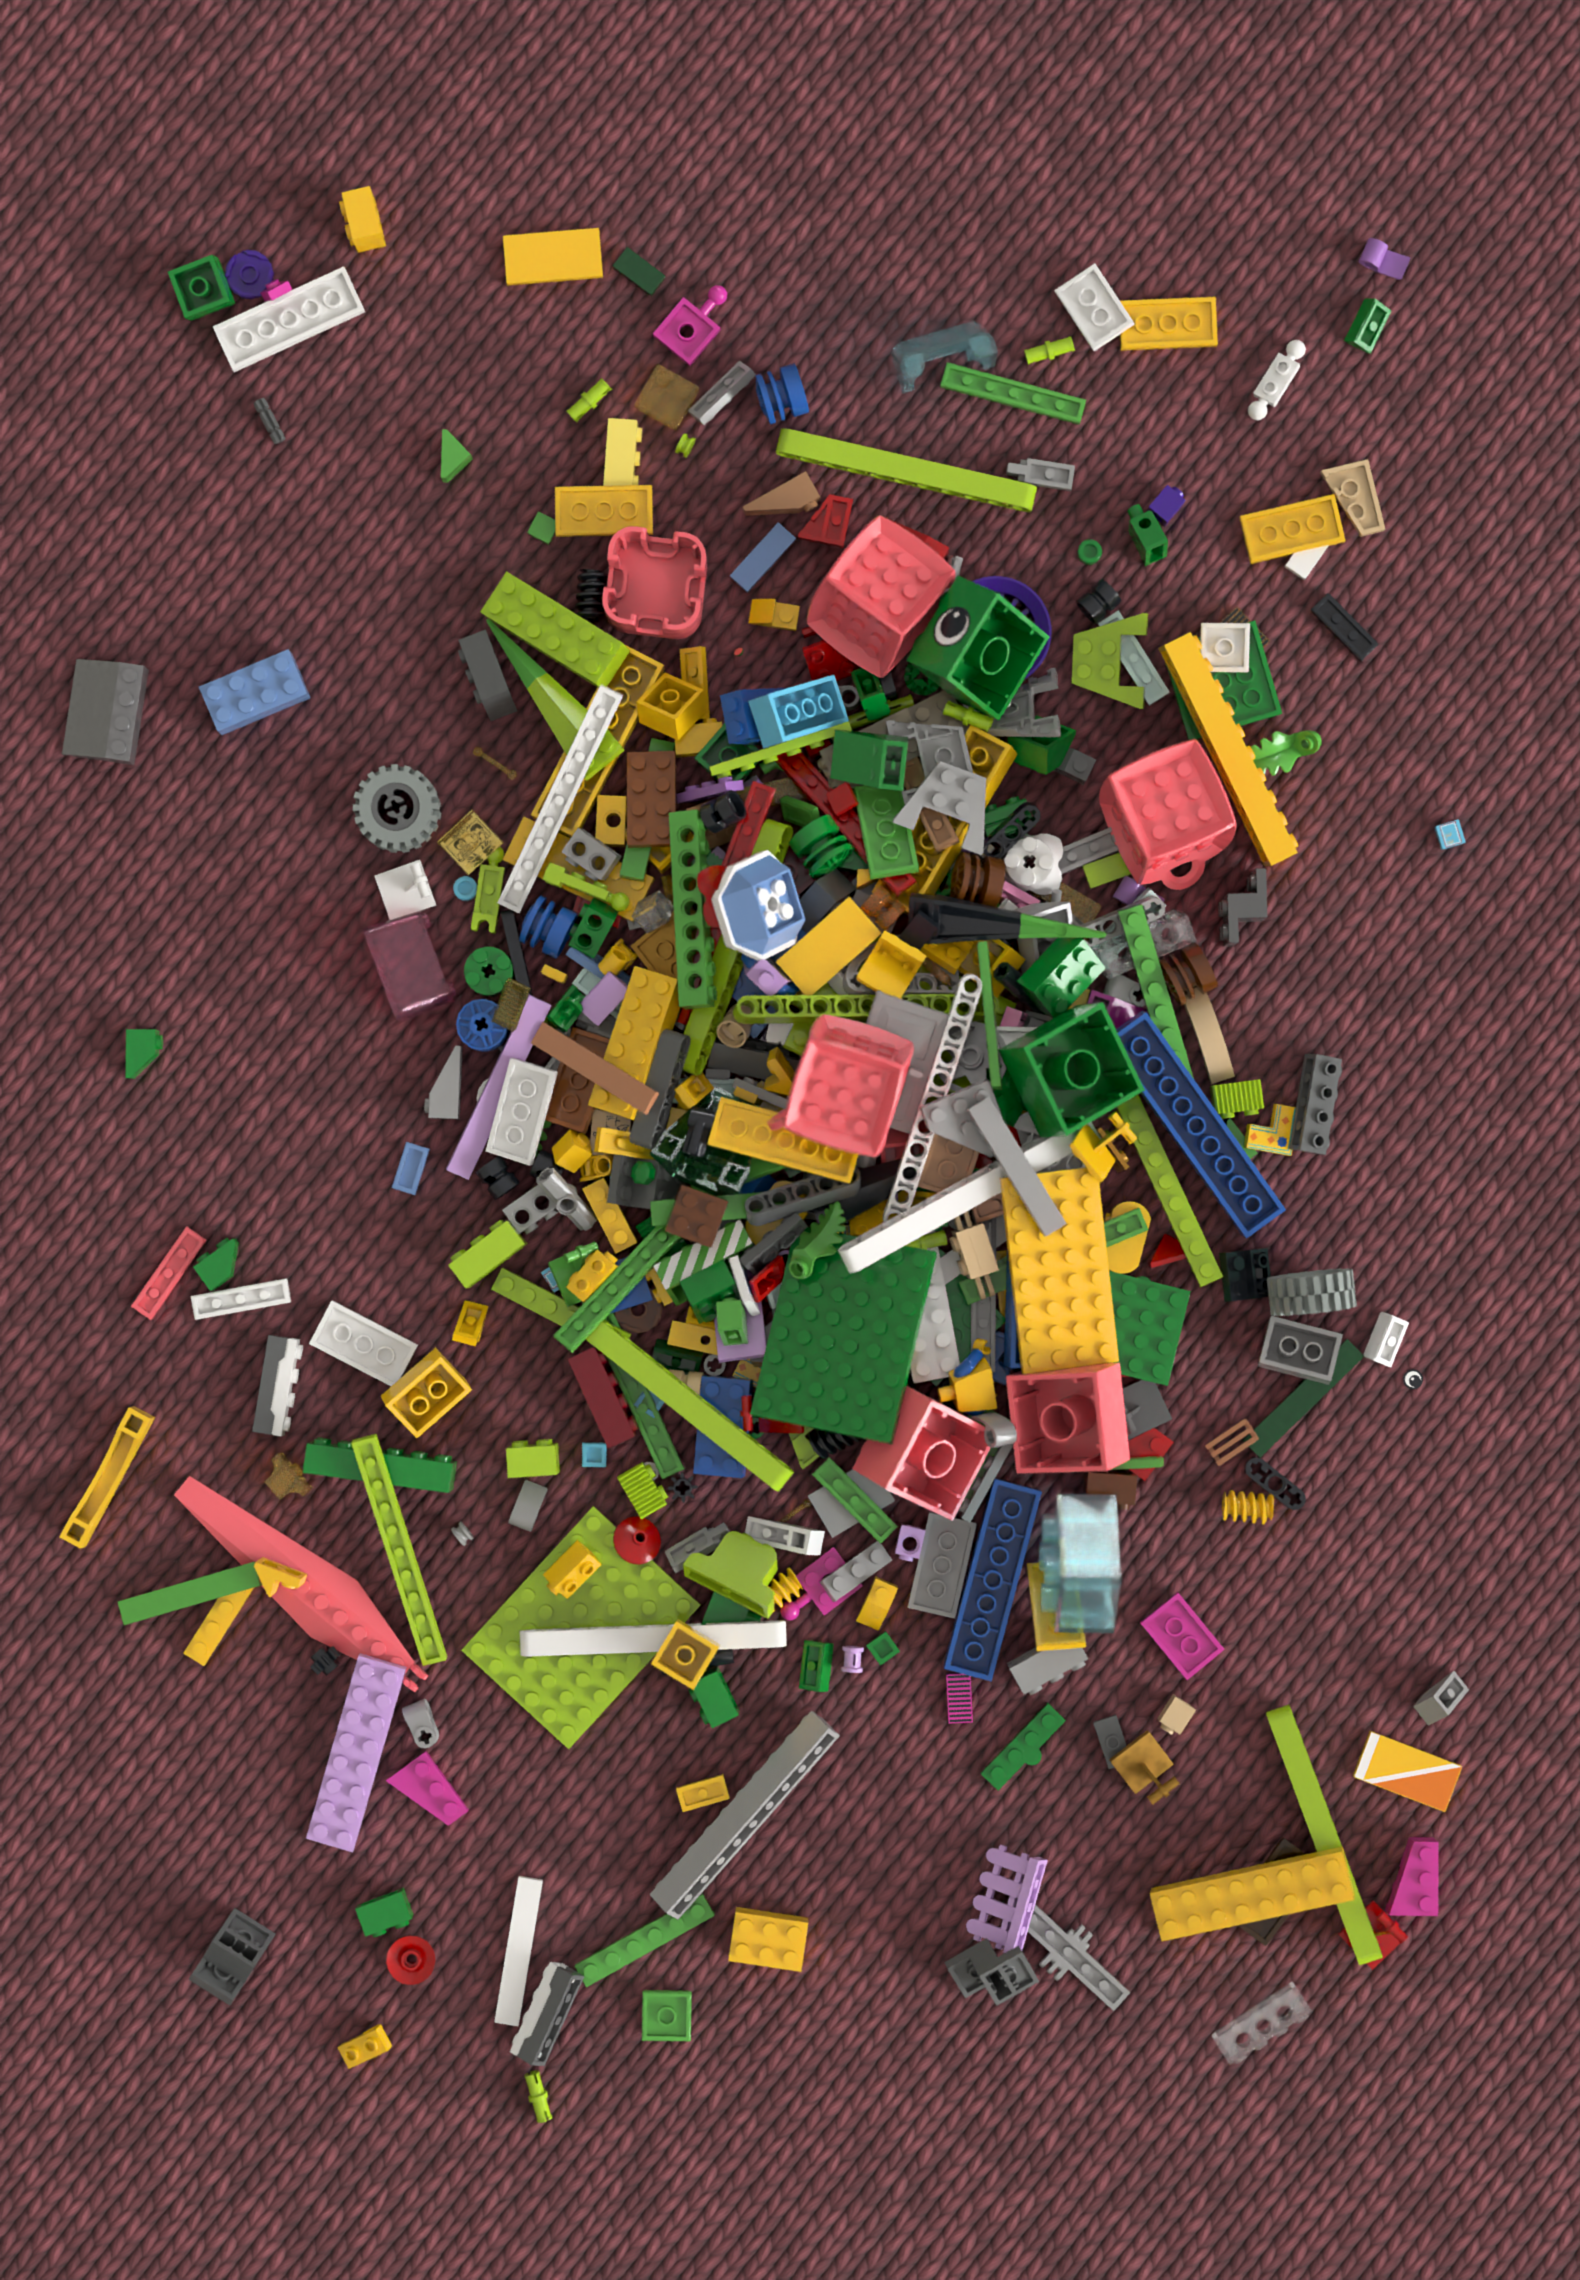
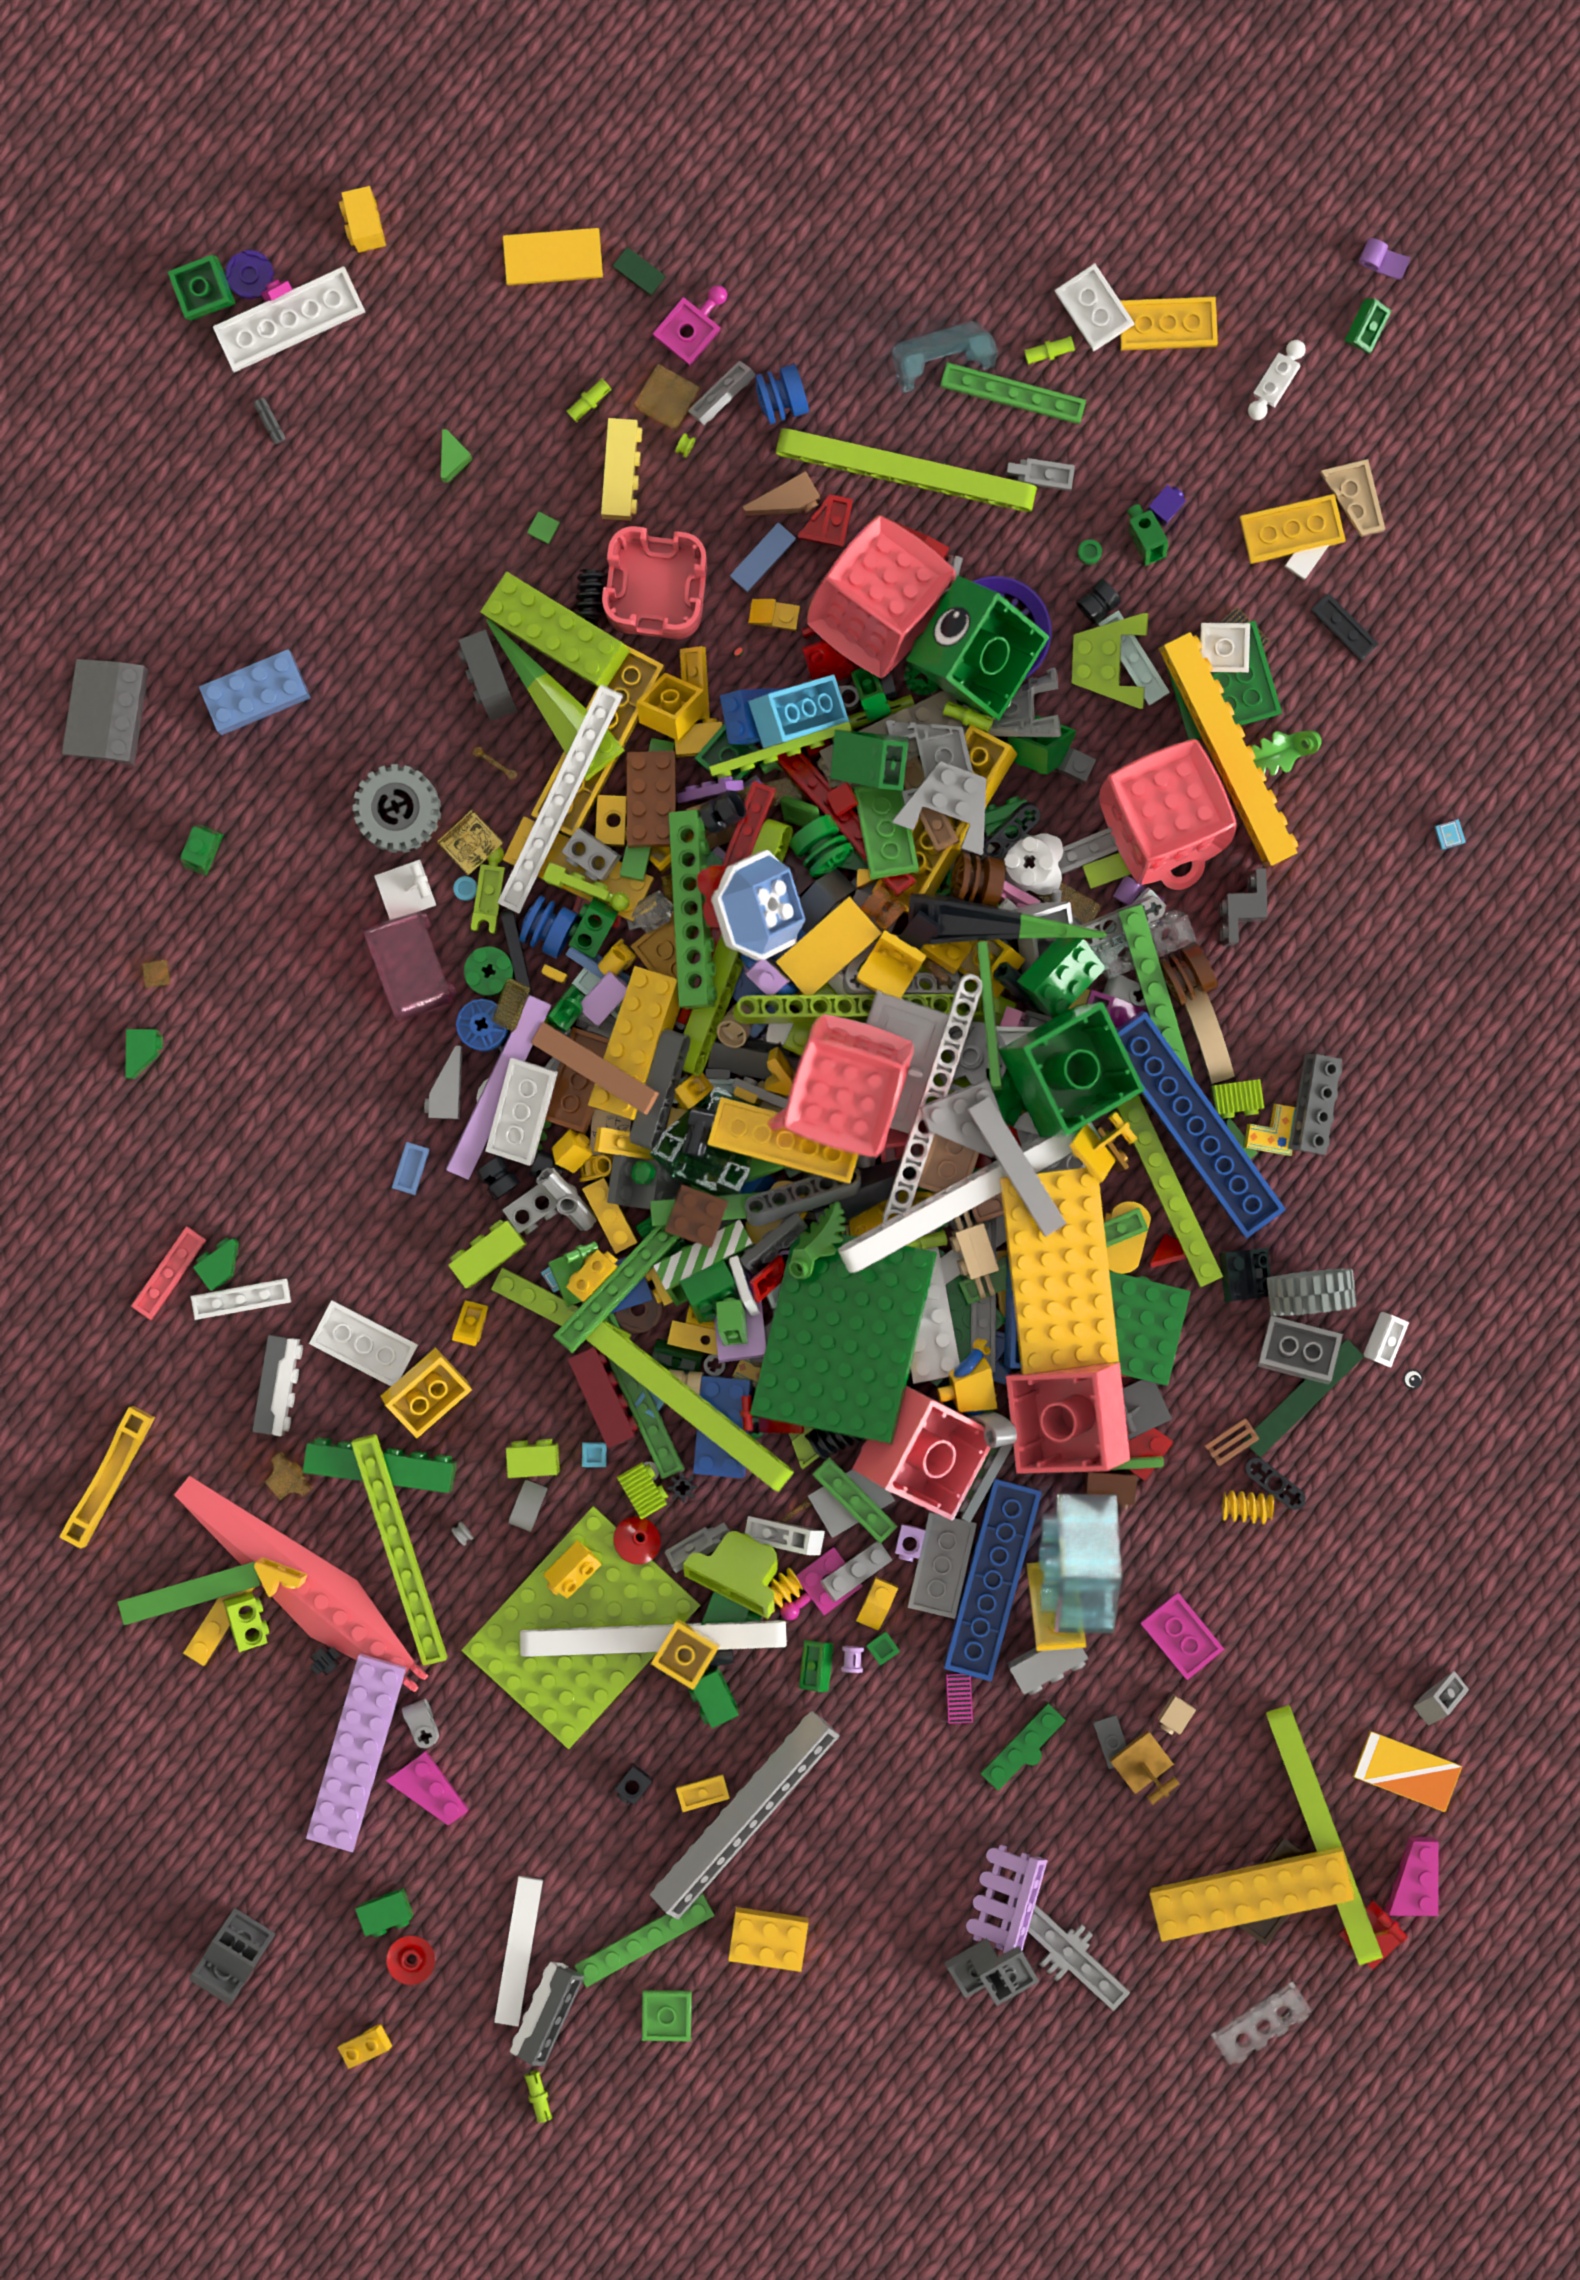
yellow tile [555,485,653,537] -> none
none -> clear yellow tile [142,960,171,988]
none -> green torso [180,825,224,876]
none -> lime brick [223,1592,269,1652]
none -> black brick [615,1764,653,1805]

